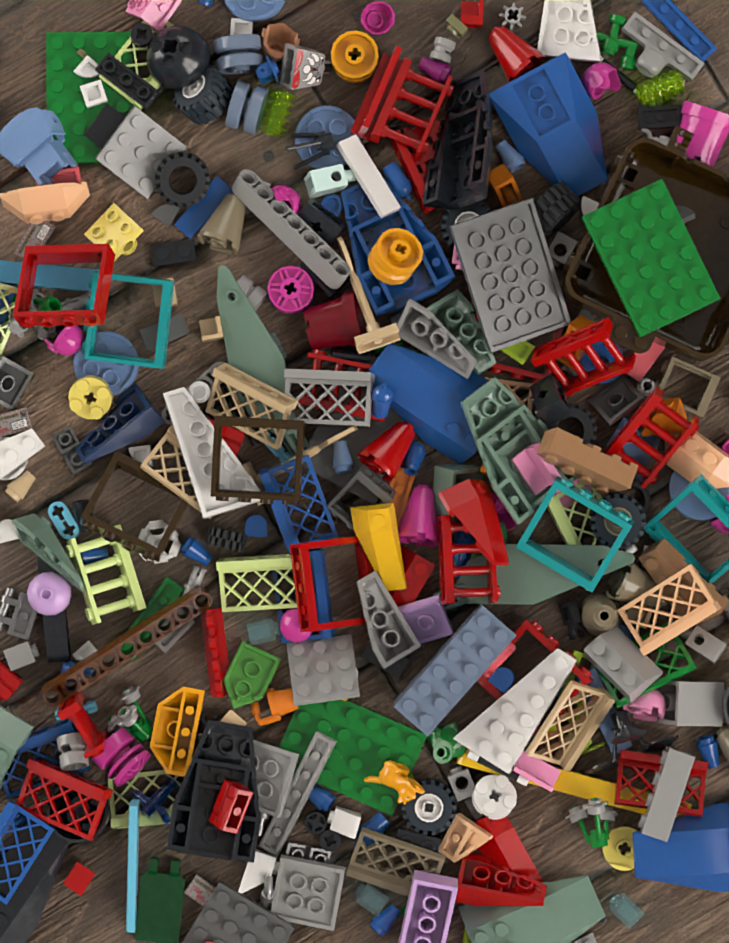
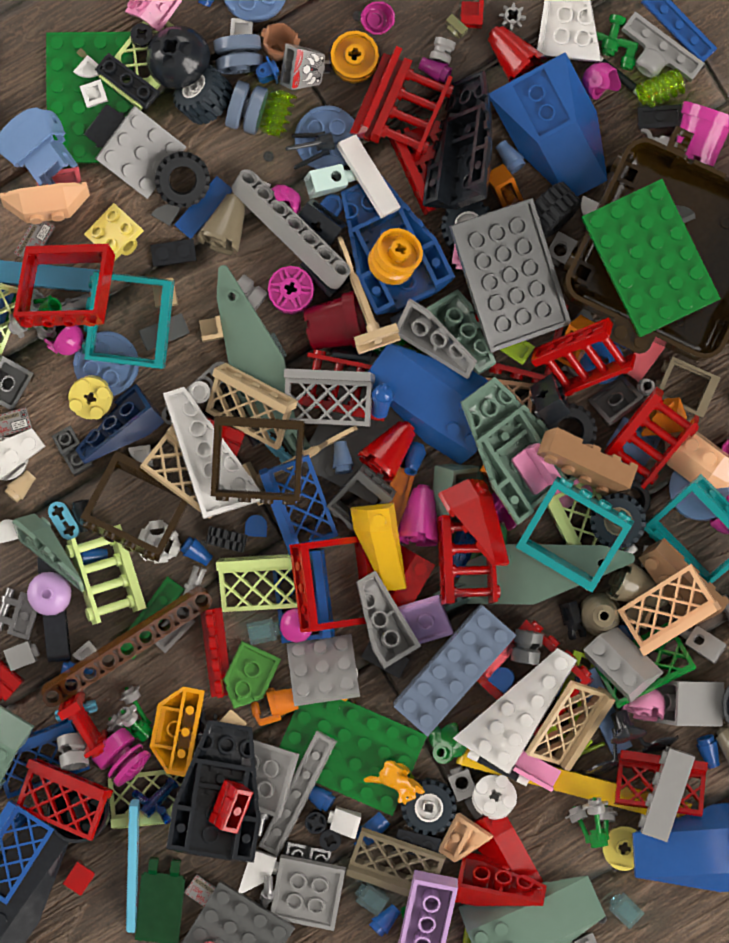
blue piece [382,161,412,201] -> none
none -> dark grey wheel [511,629,544,665]

